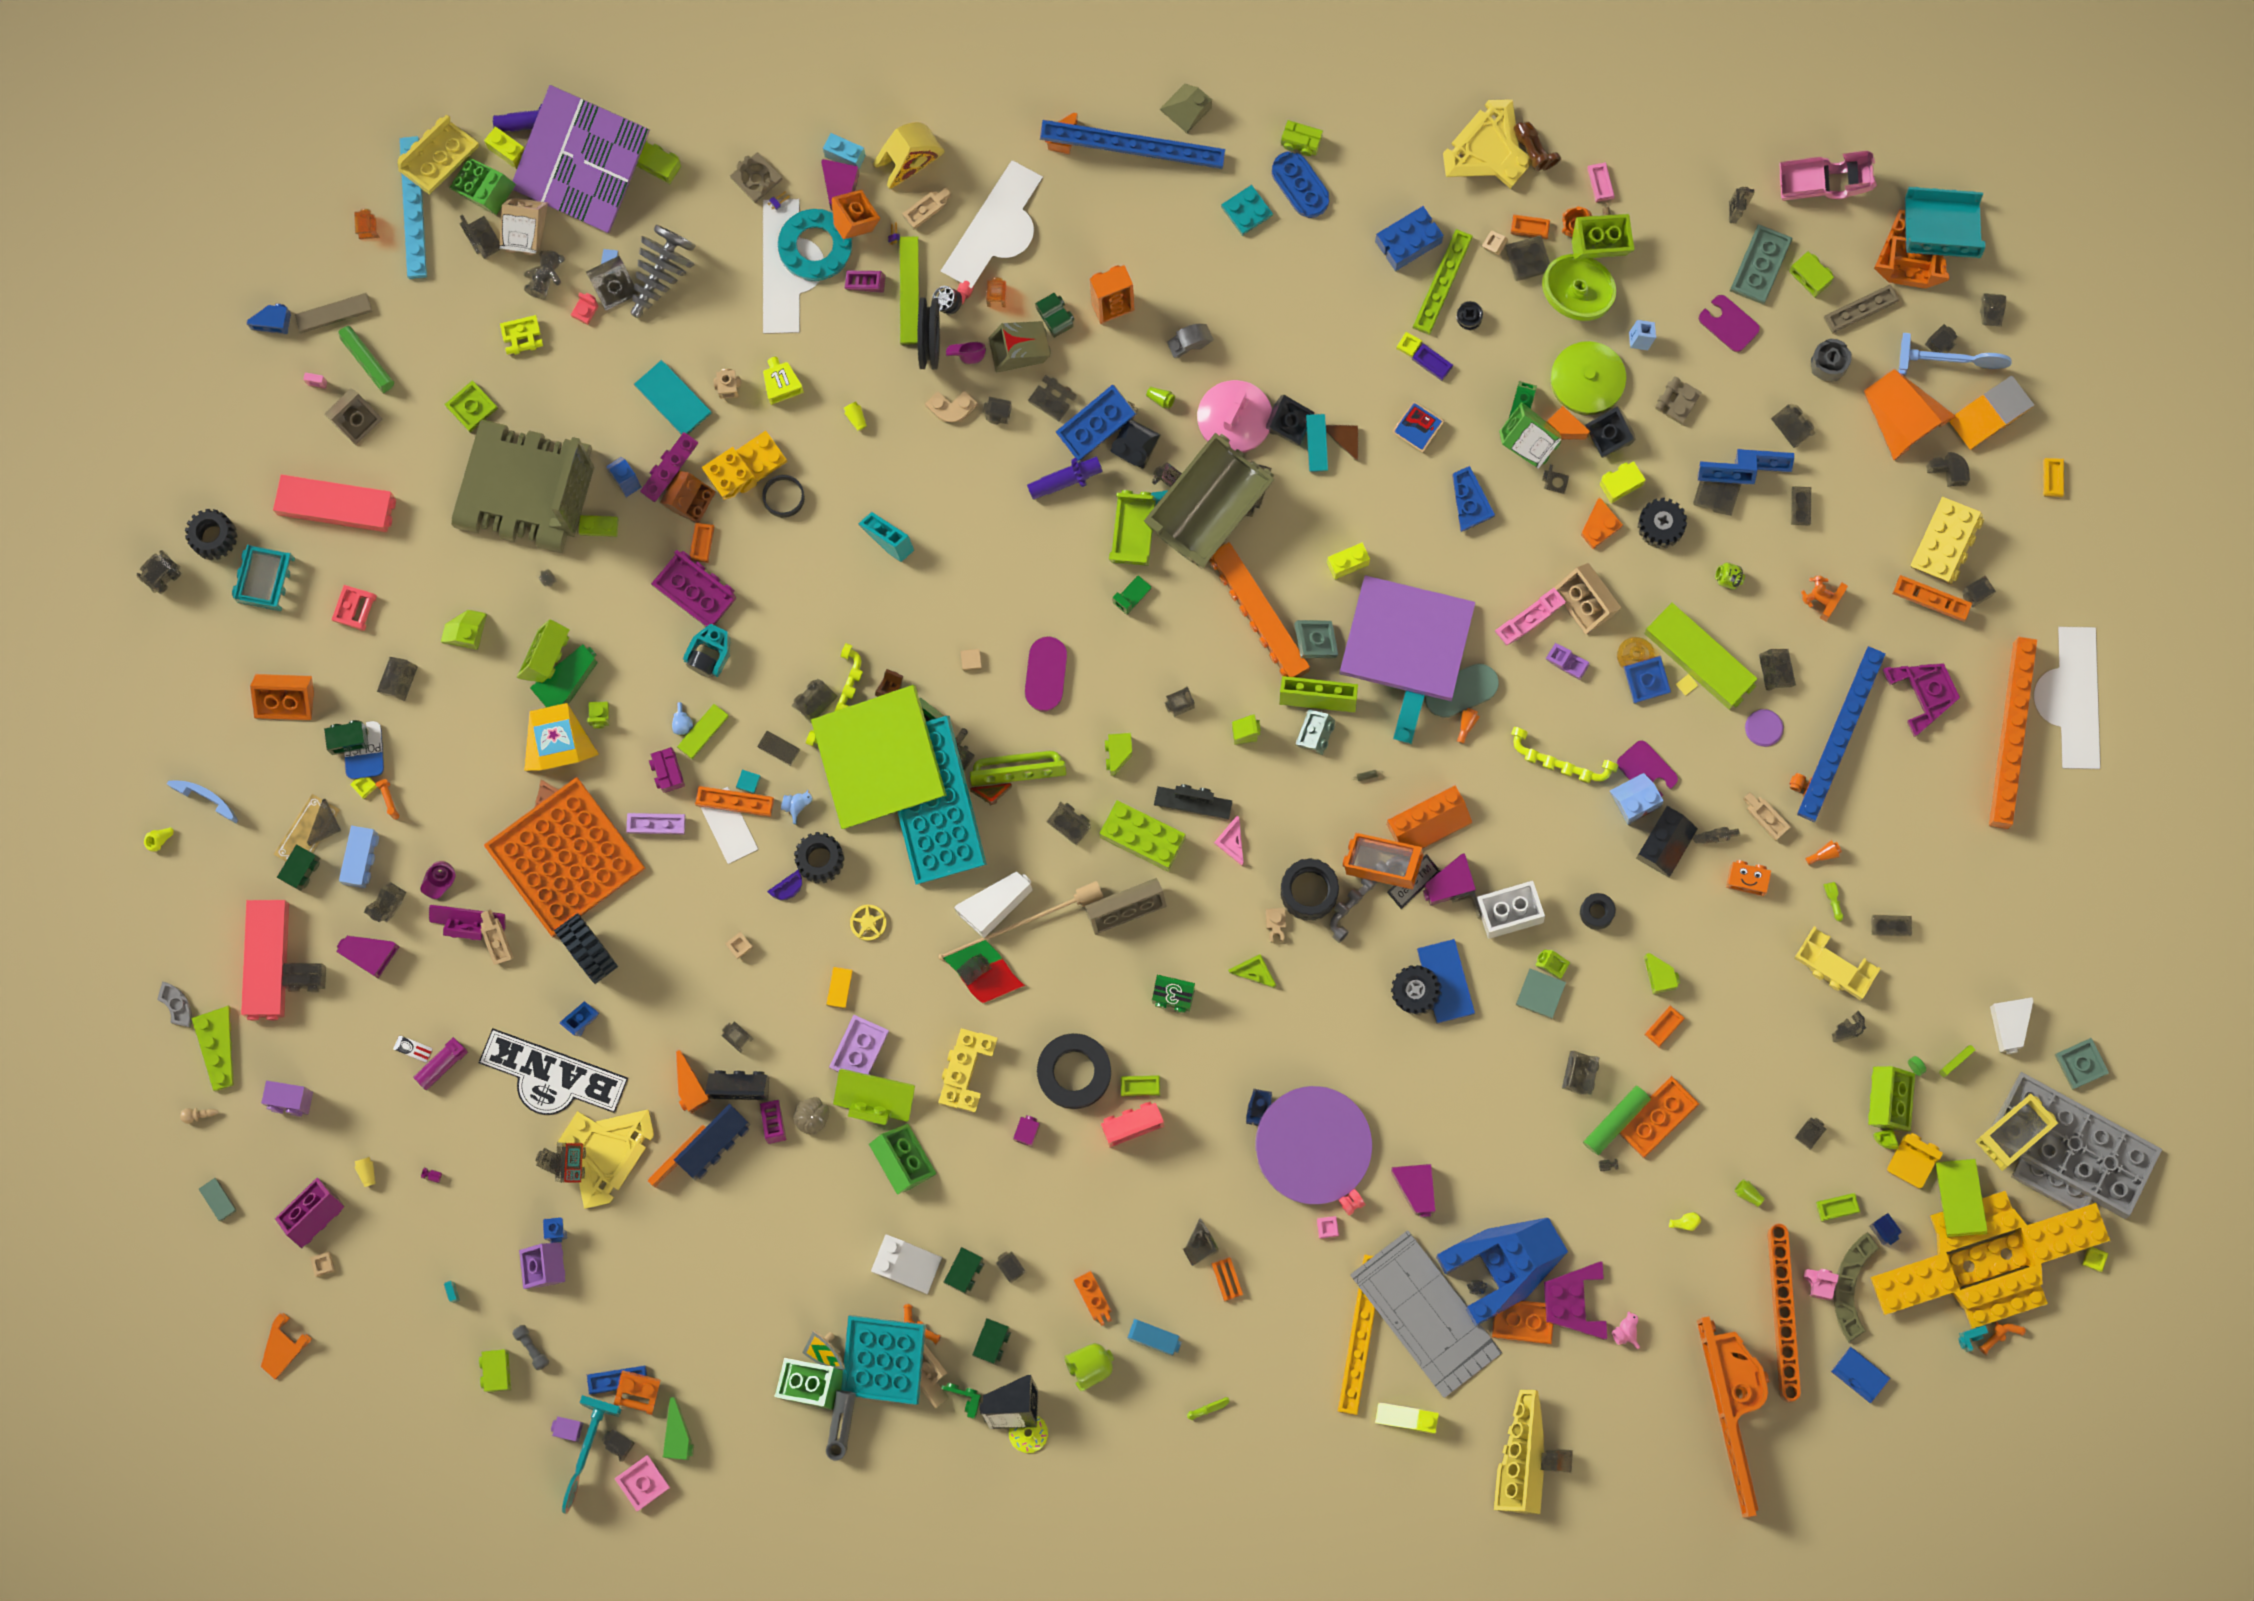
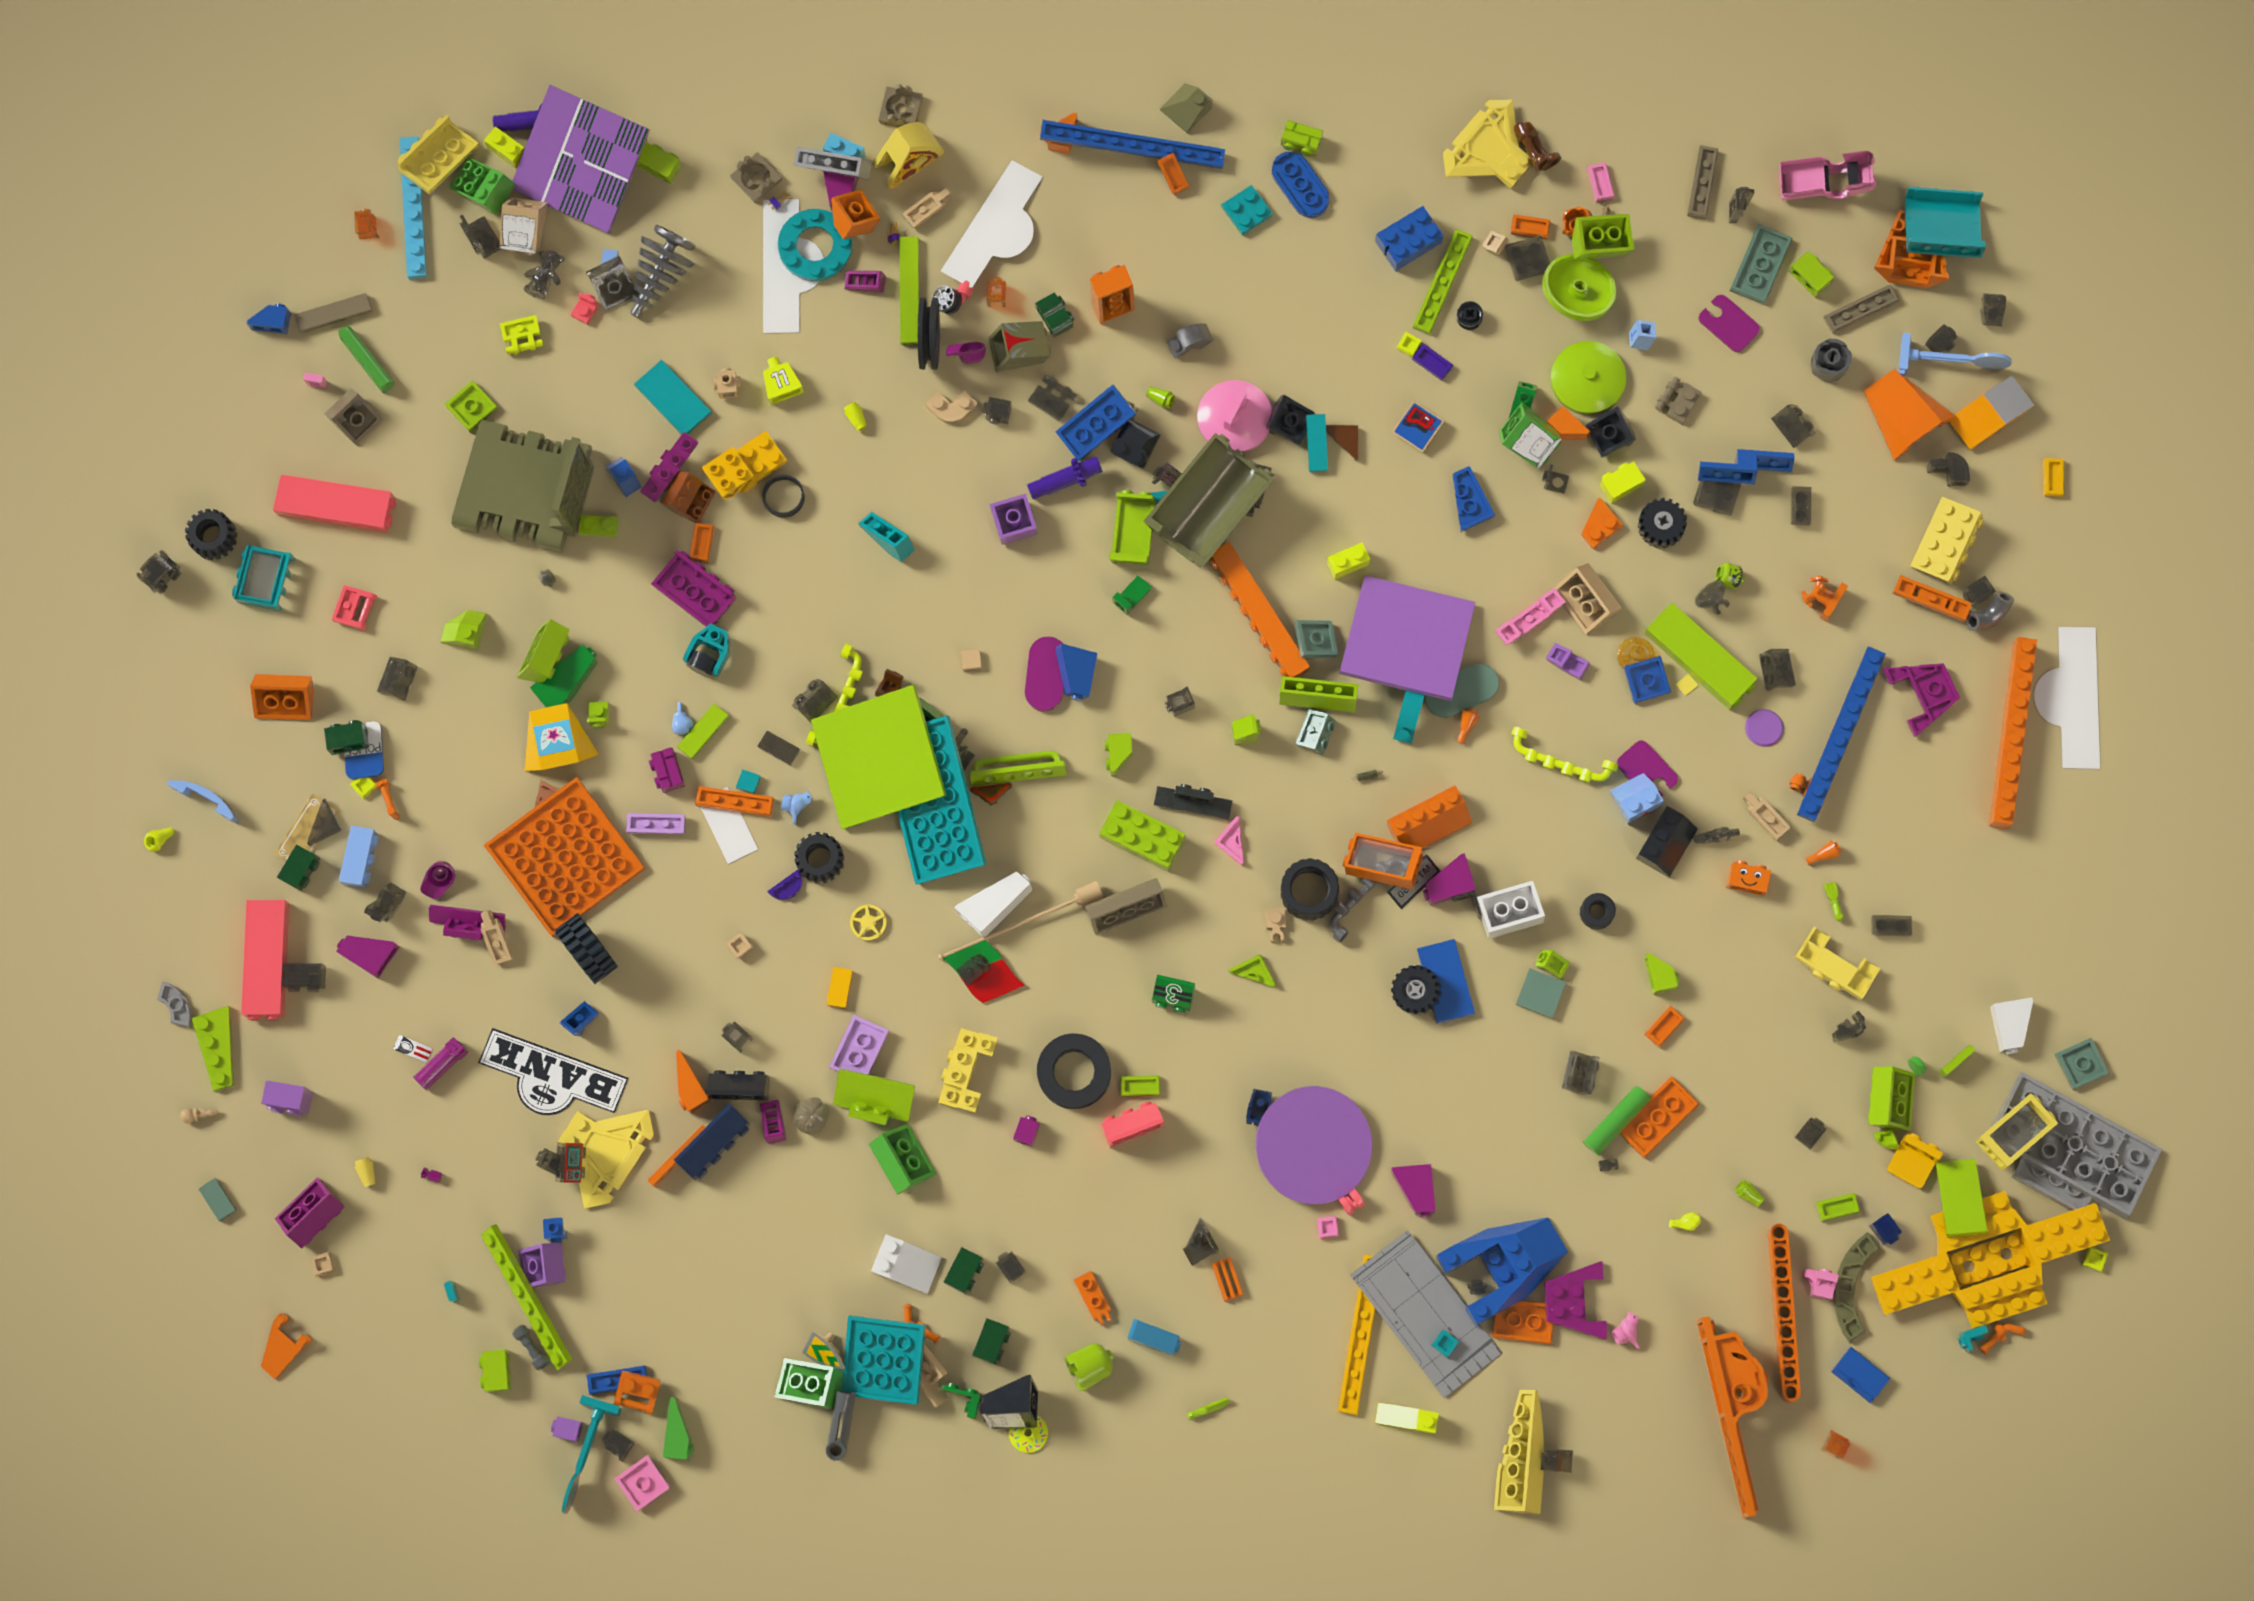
clear smoke bracket [1046,801,1091,846] -> none
none -> lime plate [481,1224,573,1370]
none -> light grey slope [794,147,872,180]
none -> dark tan piece [878,84,923,127]
none -> medium lavender brick [990,493,1038,545]
none -> blue slope [1055,644,1097,701]
none -> orange tile [1157,152,1190,195]
none -> teal tile [1431,1329,1459,1358]
none -> dark tan tile [1687,145,1718,219]
none -> clear smoke hair [1695,580,1730,615]
none -> clear orange window [1821,1430,1851,1459]
none -> flat silver cylinder [1966,592,2014,631]

